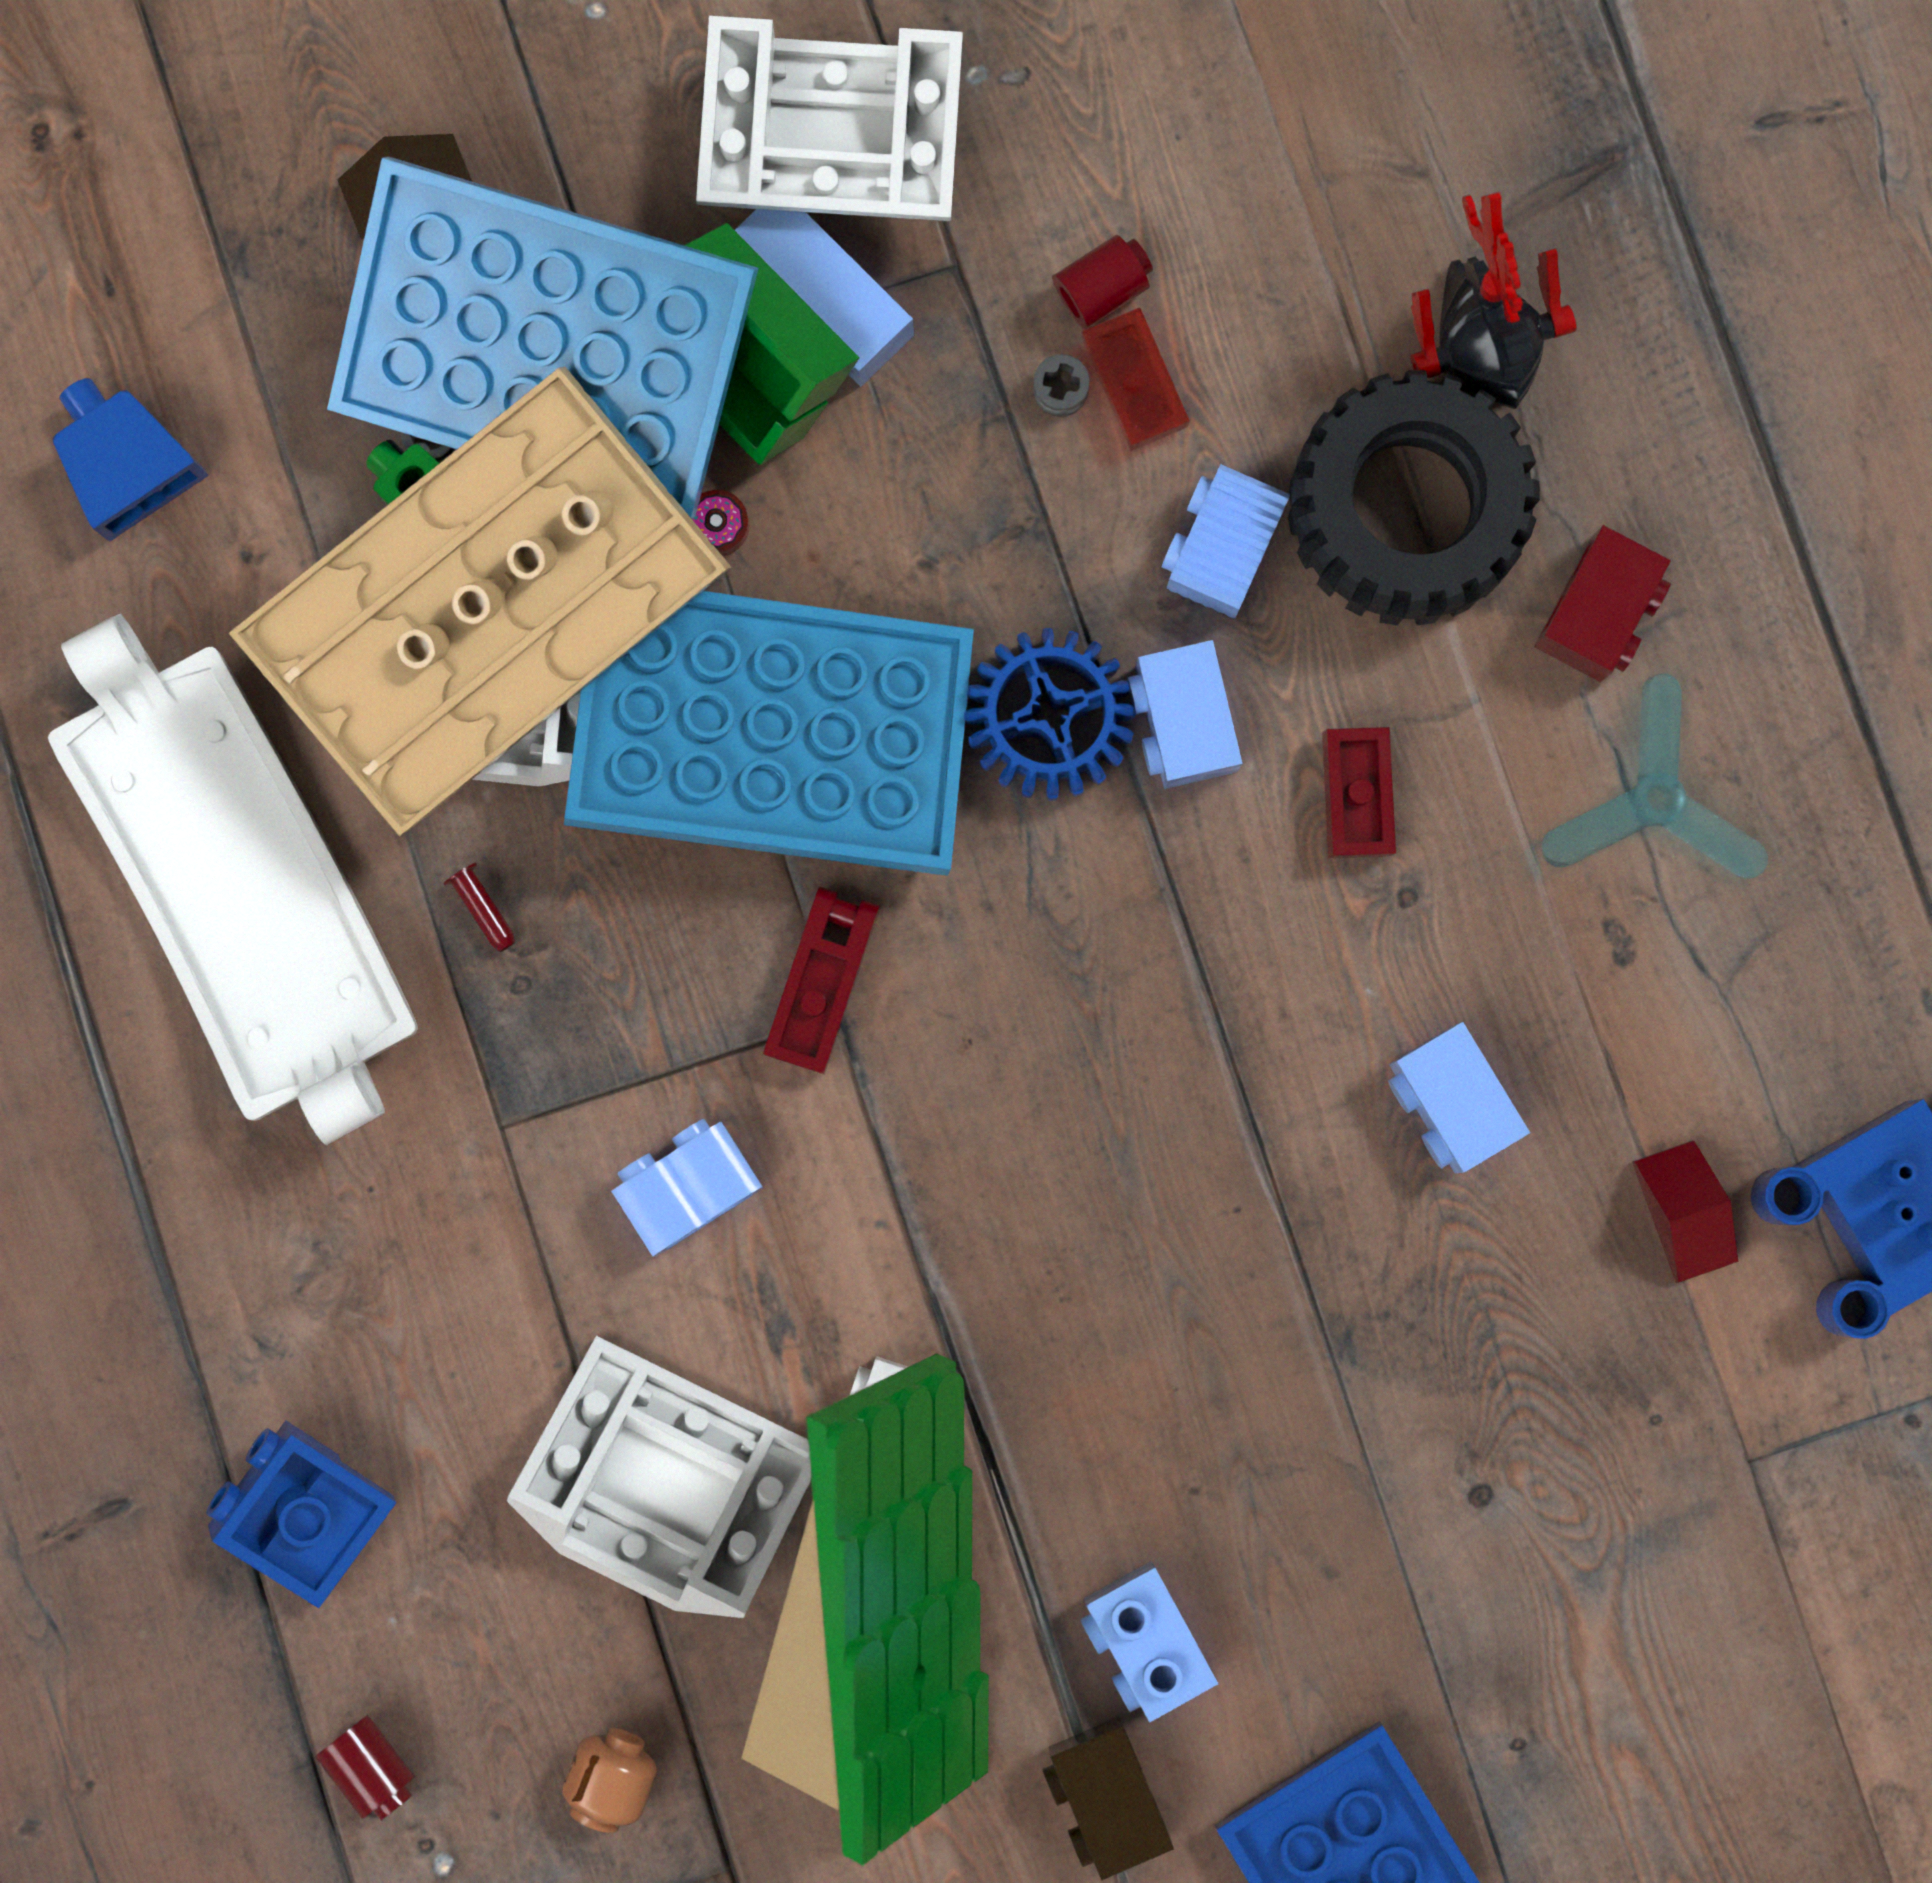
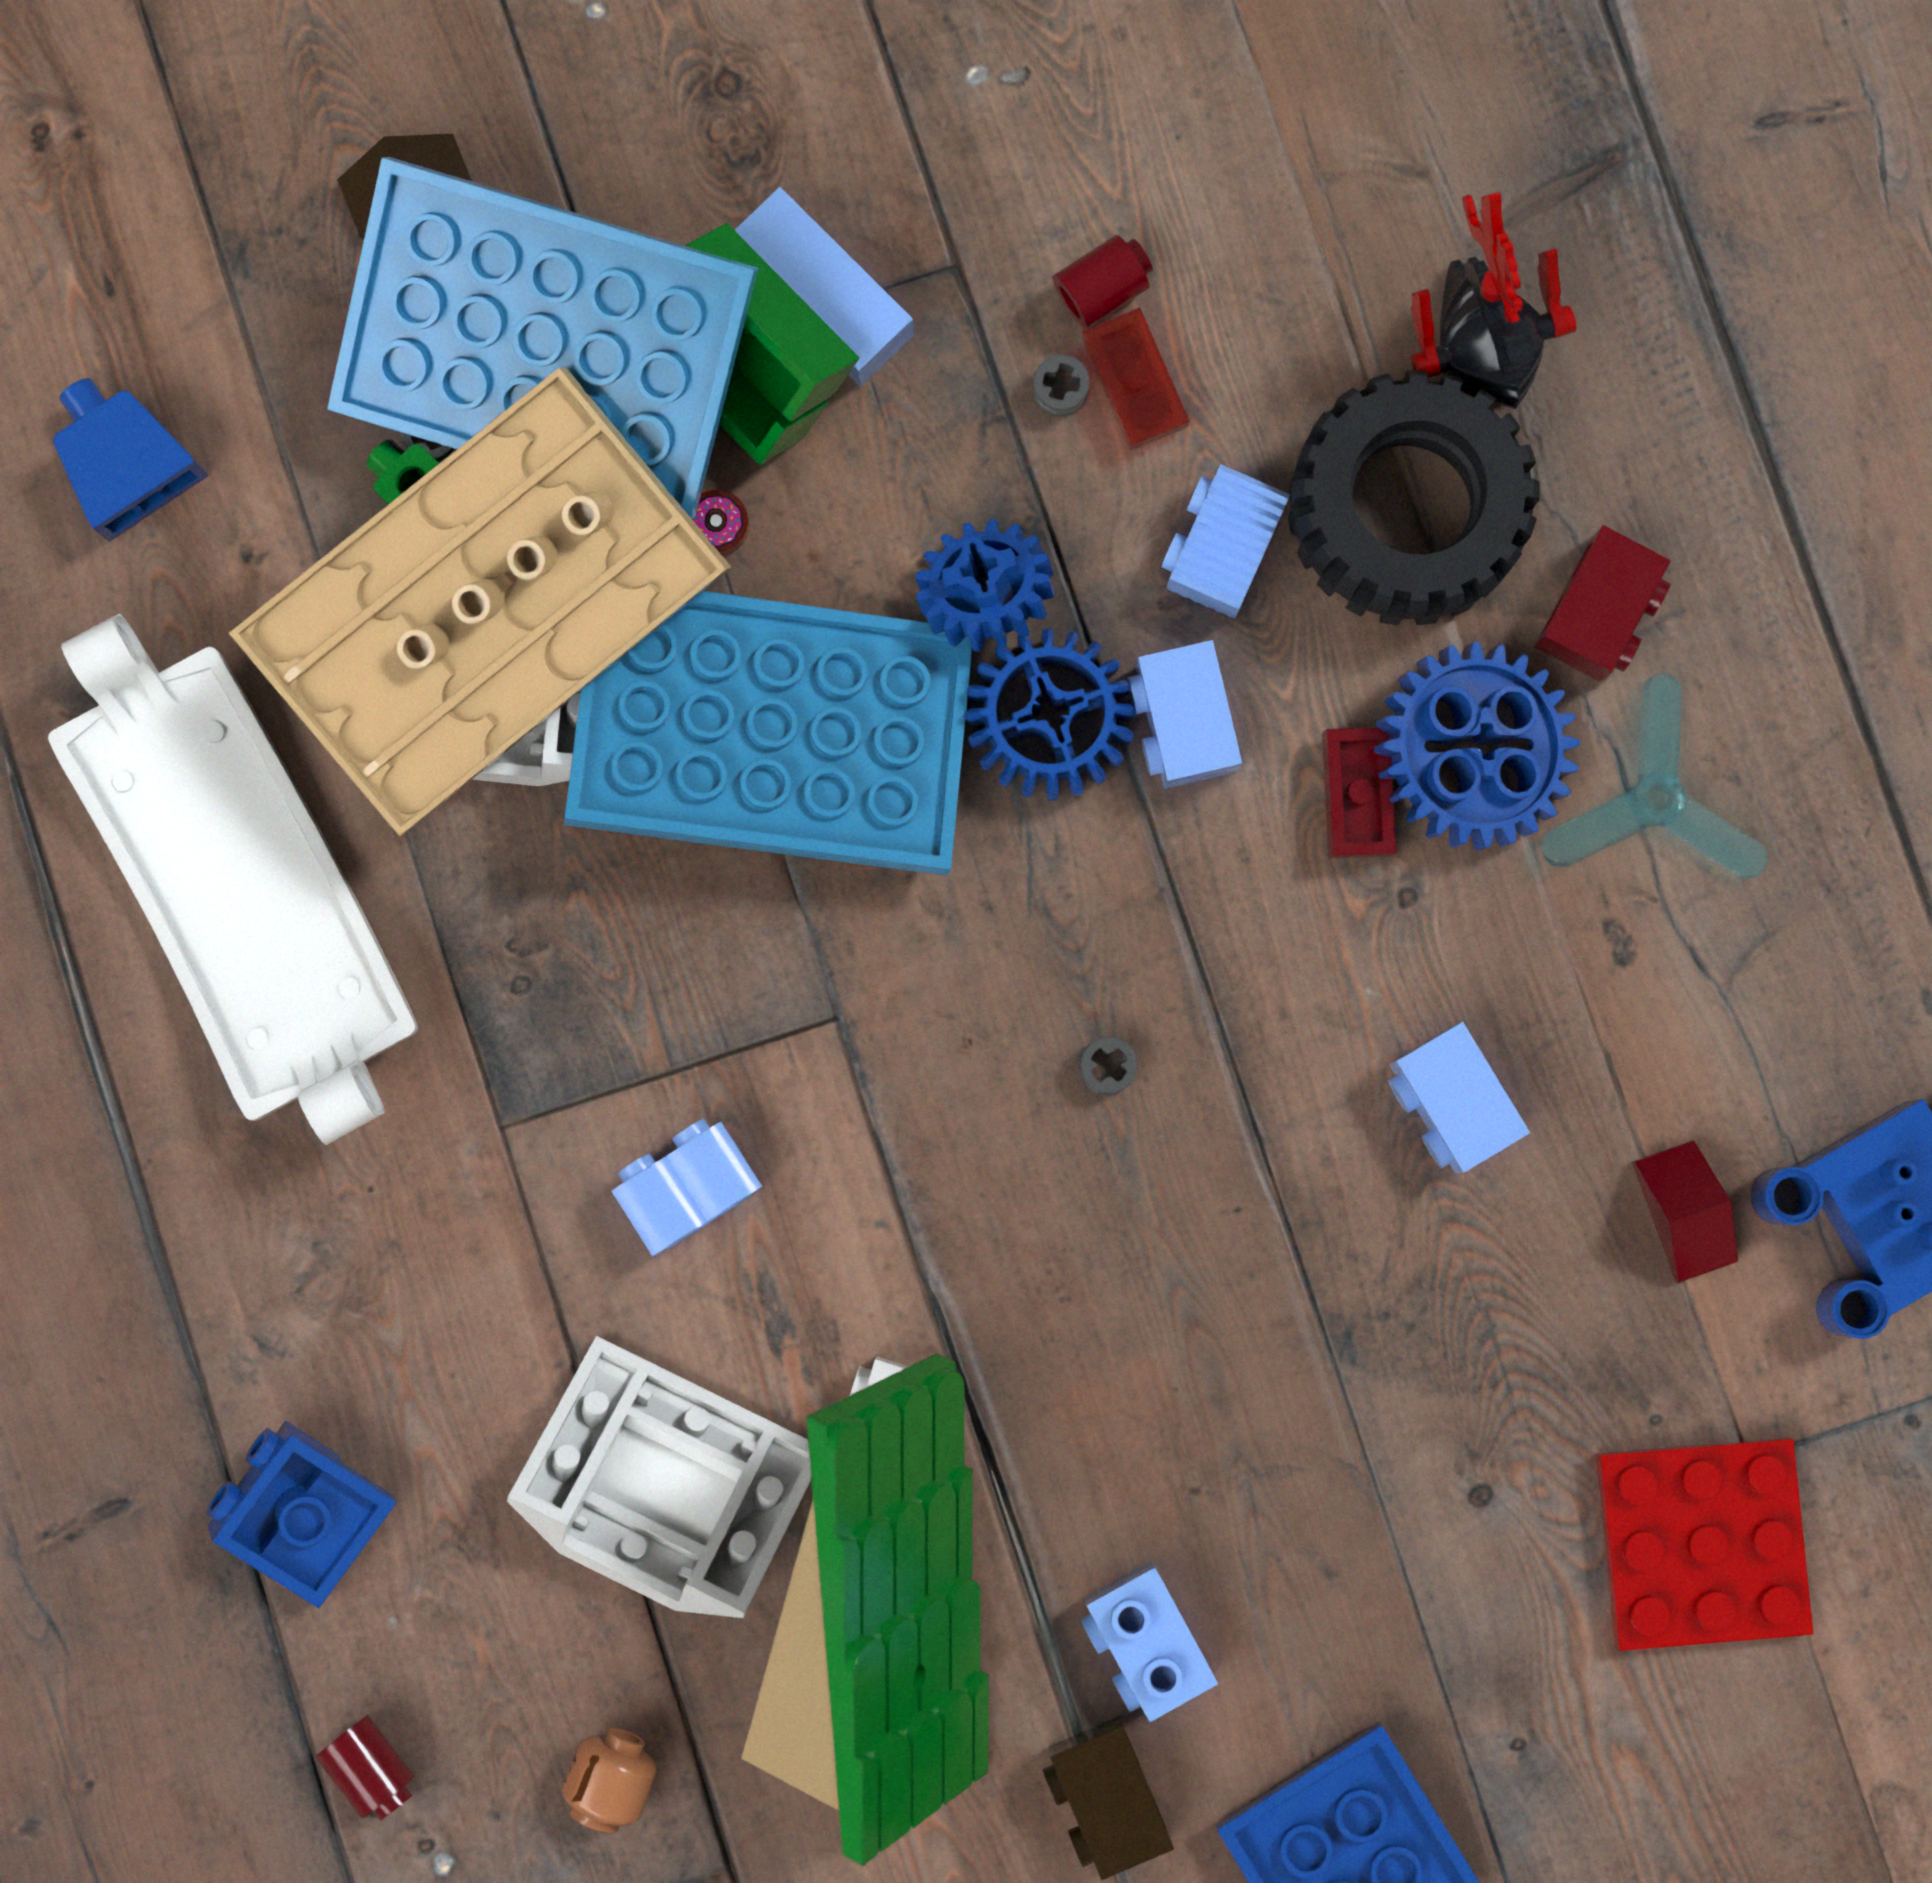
dark red piece [444,863,515,952] -> none
white slope [696,16,963,221] -> none
dark red plate [763,886,880,1075] -> none
none -> blue gear [915,519,1055,651]
none -> dark grey bush [1078,1036,1138,1095]
none -> blue gear [1374,642,1580,850]
none -> red plate [1596,1437,1814,1651]

